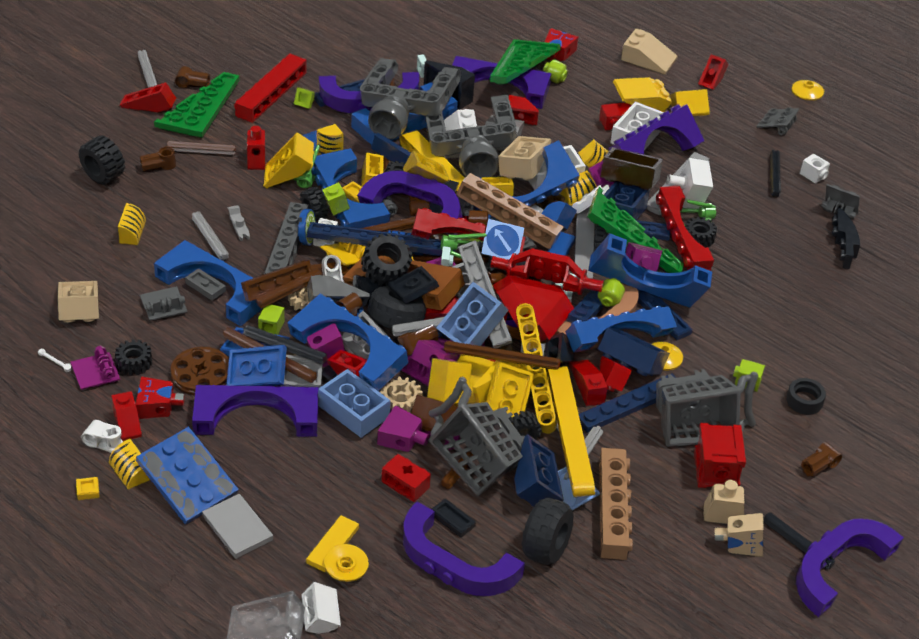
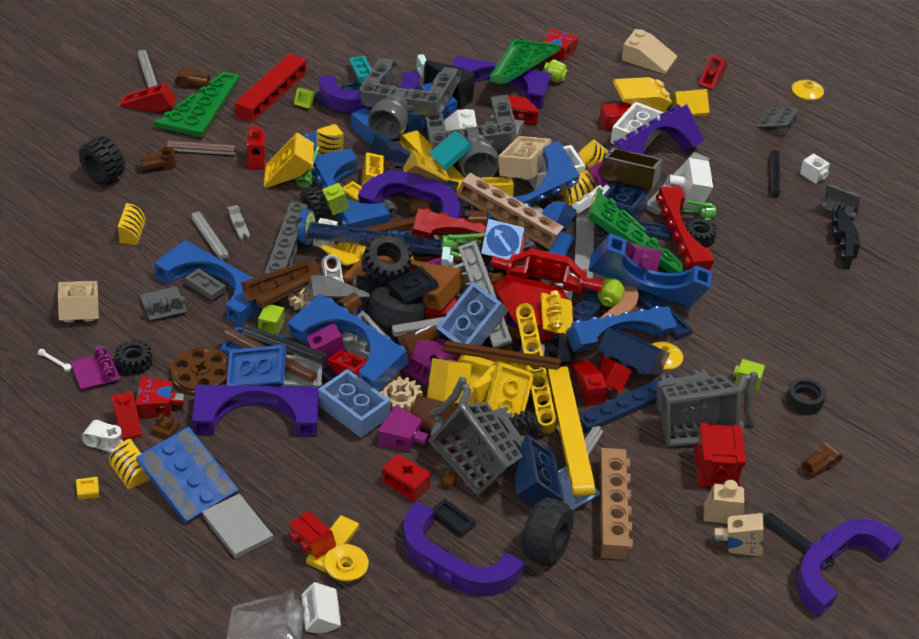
none -> reddish brown tile [151,413,180,439]
none -> red brick [289,511,336,558]
none -> teal plate [349,56,372,83]
none -> teal tile [429,131,473,170]
none -> yellow hinge [541,291,573,336]

